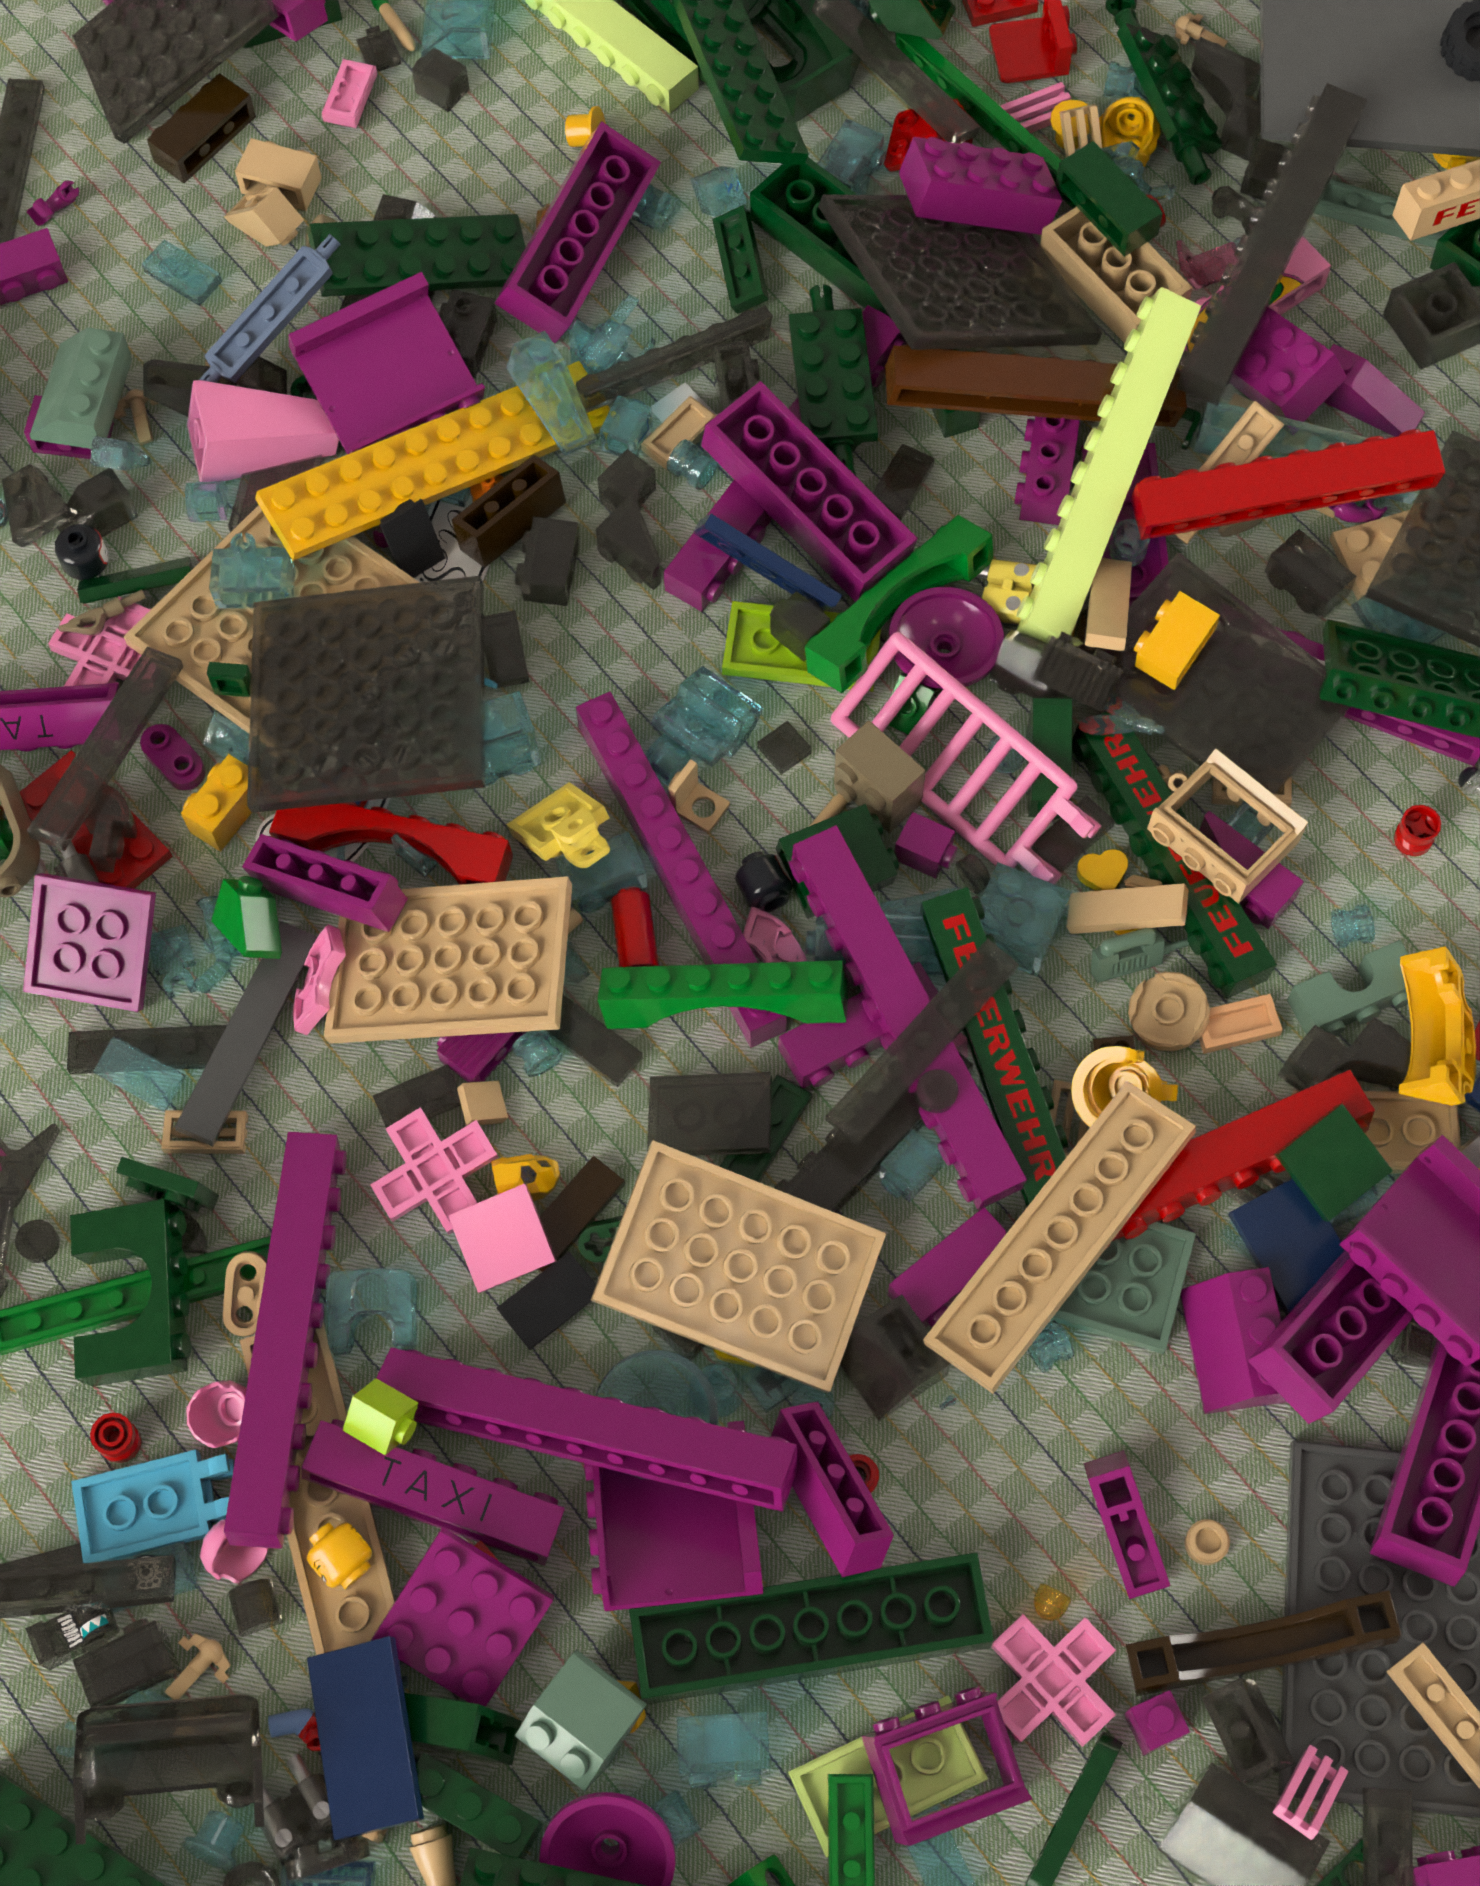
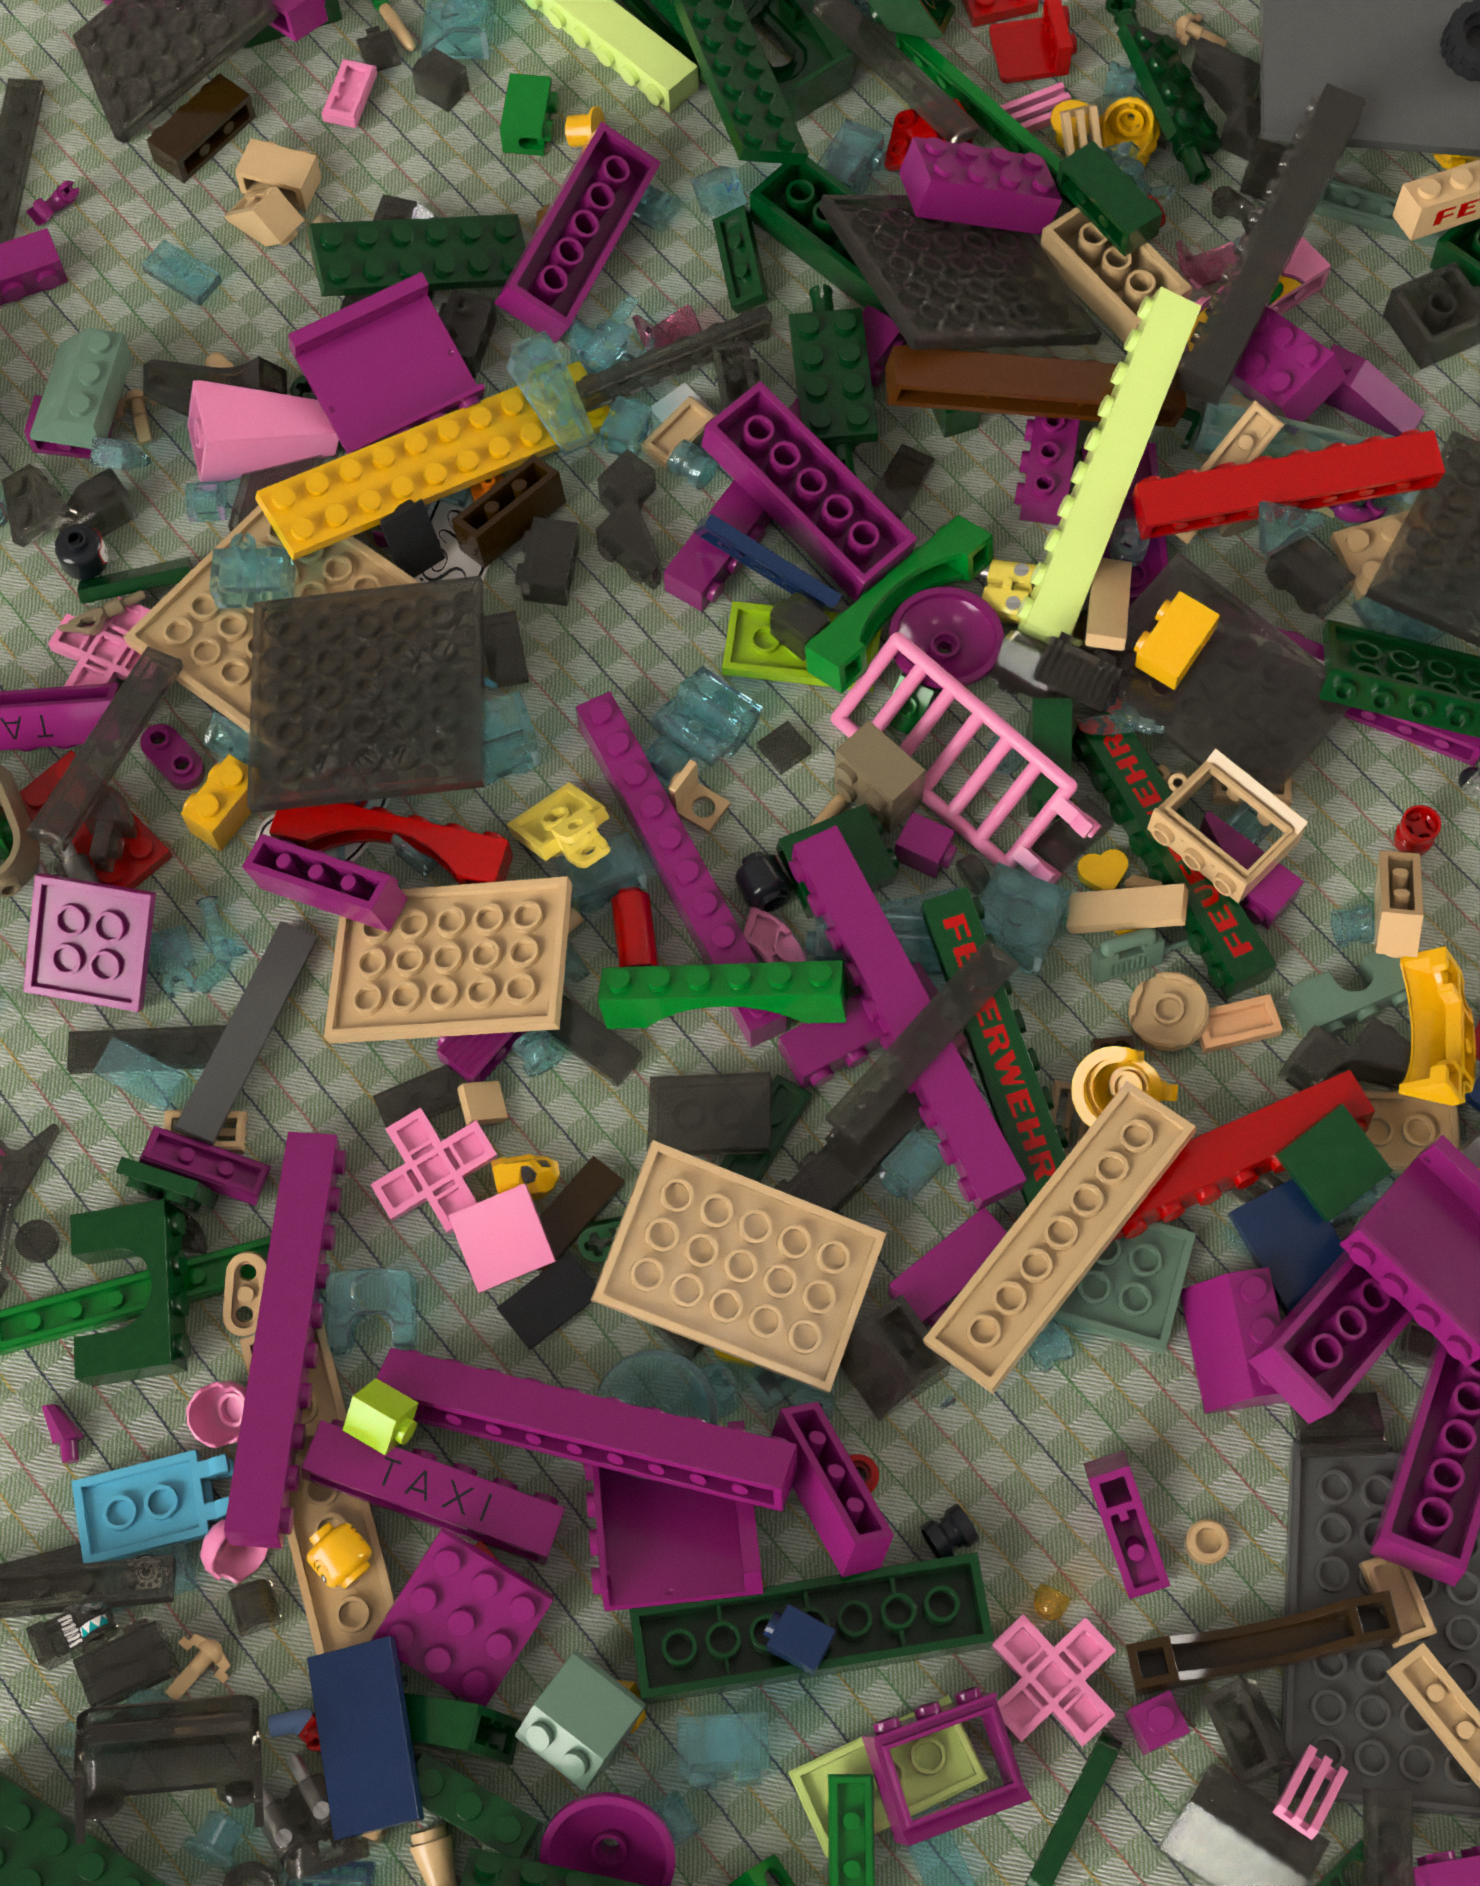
red wheel [90,1412,142,1463] -> none
sand blue plate [199,234,341,383] -> none
dark green tile [207,662,255,697] -> none
green slope [211,876,282,959] -> none
bright pink tile [293,924,346,1035] -> none
clear smoke tile [915,1069,958,1113] -> none
none -> magenta bar [41,1404,84,1464]
none -> magenta tile [139,1126,271,1206]
none -> green brick [500,73,559,156]
none -> clear pink bracket [632,304,703,360]
none -> dark blue brick [763,1604,836,1676]
none -> black wheel [920,1504,980,1559]
none -> clear light blue tile [1259,500,1326,557]
none -> clear smoke plate [1290,1392,1389,1458]
none -> tan tile [1359,1557,1437,1649]
none -> tan brick [1374,850,1424,958]

